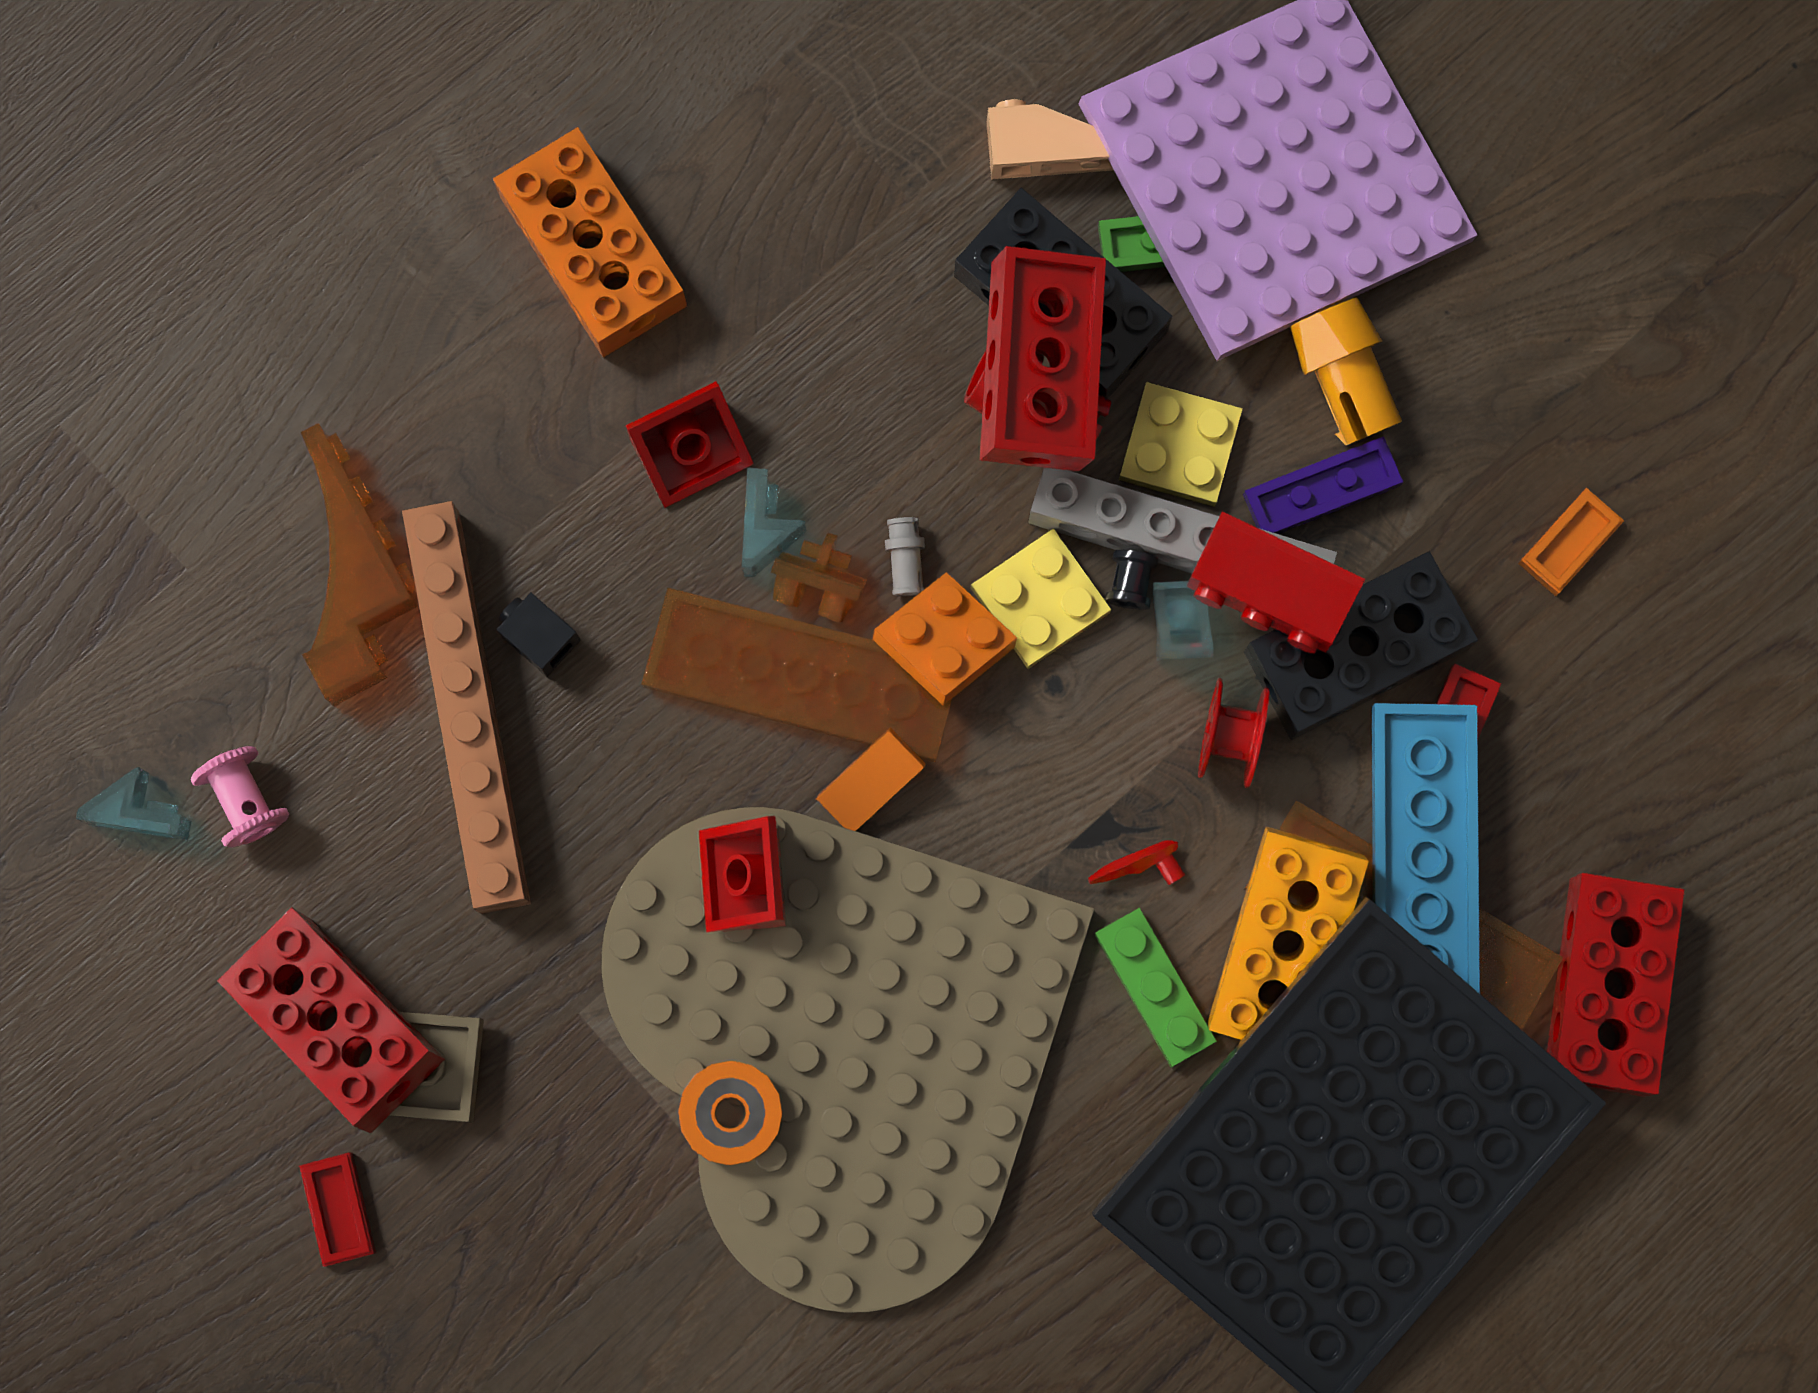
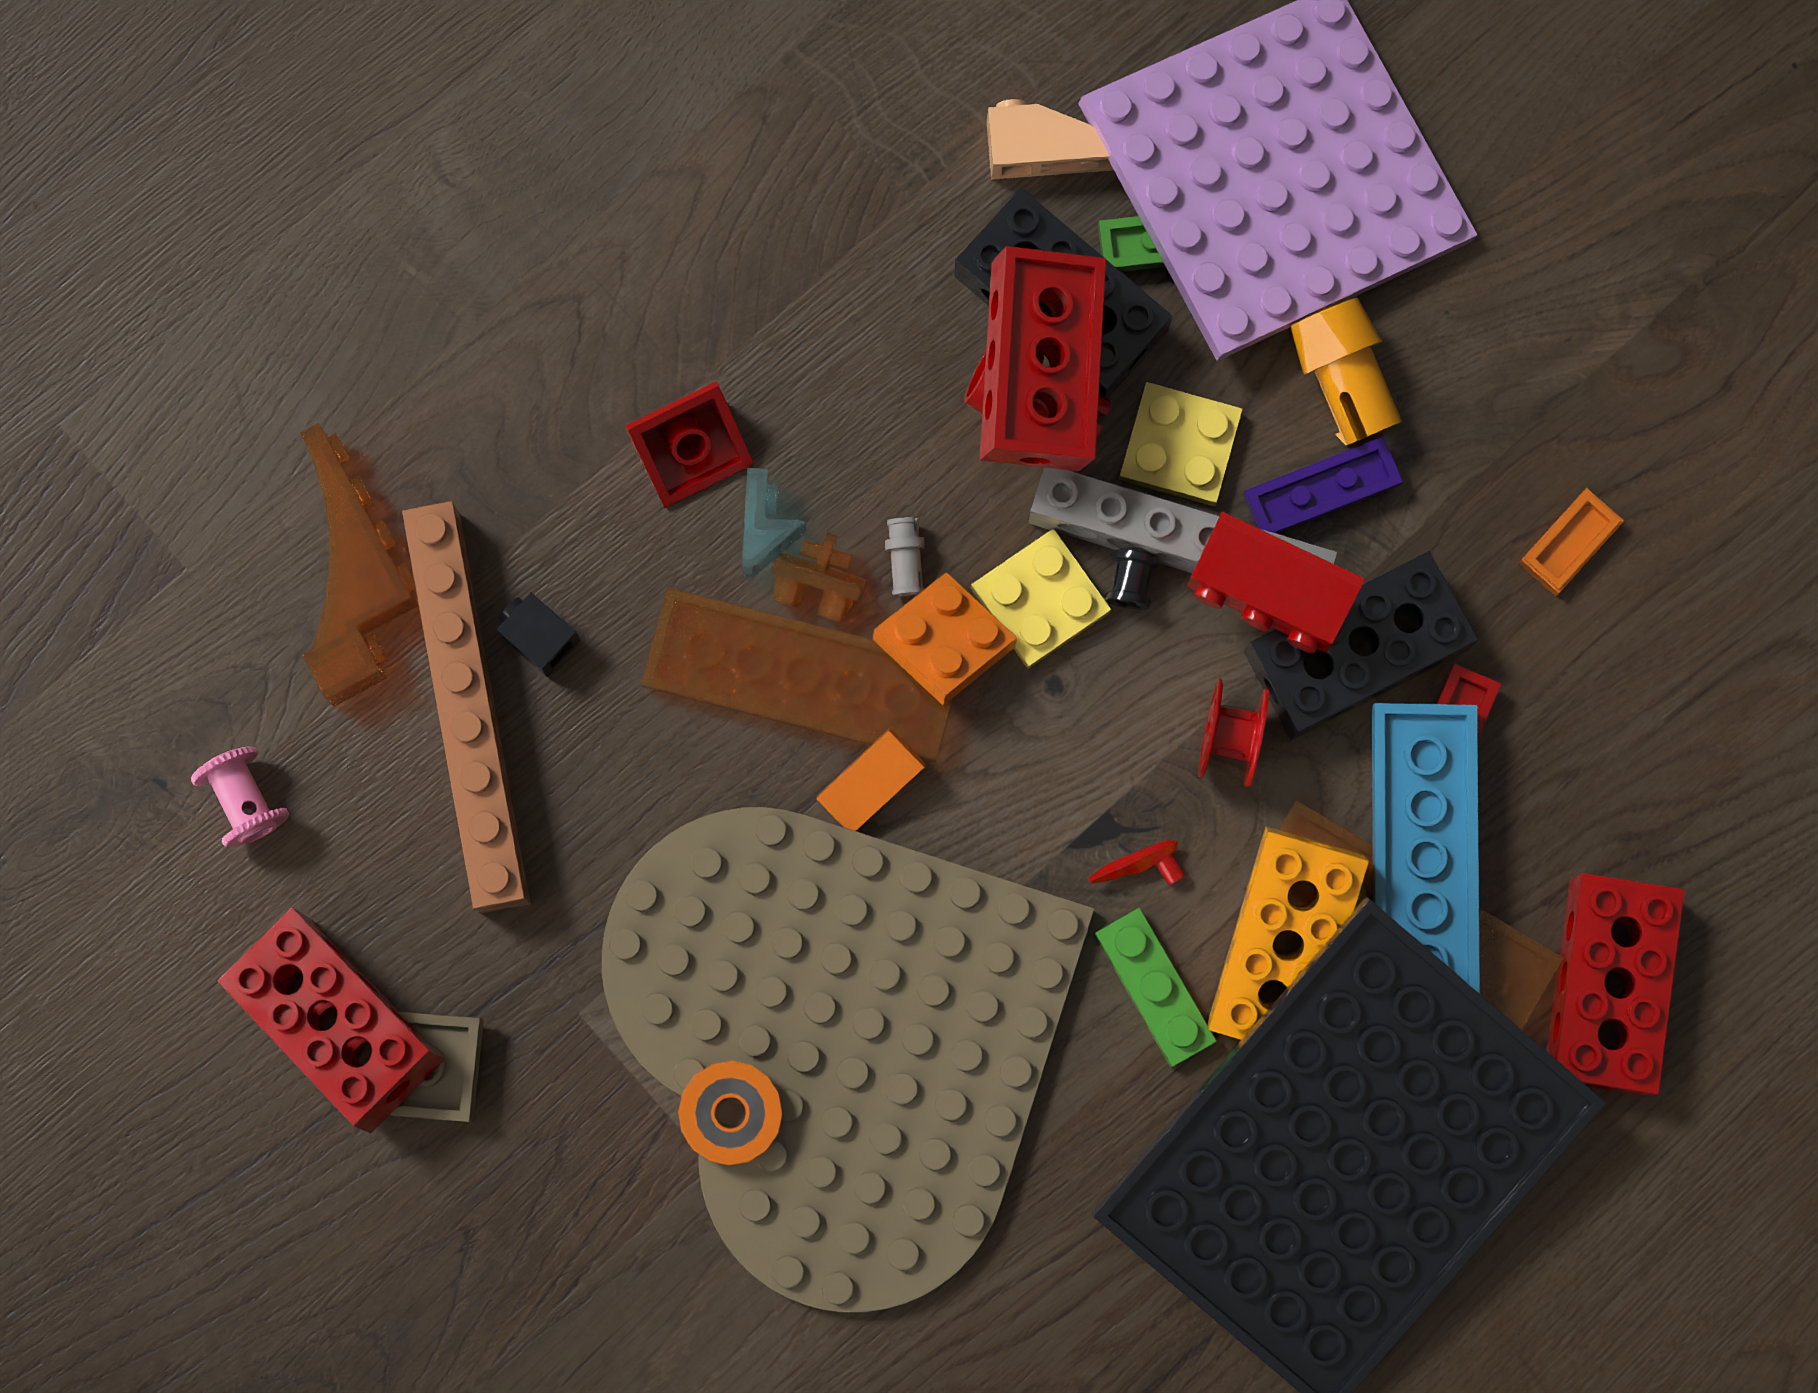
clear light blue slope [76,767,192,841] -> none
red tile [299,1152,376,1267] -> none
orange brick [493,127,687,358] -> none
red slope [699,816,786,932] -> none
clear light blue slope [1153,581,1214,662] -> none

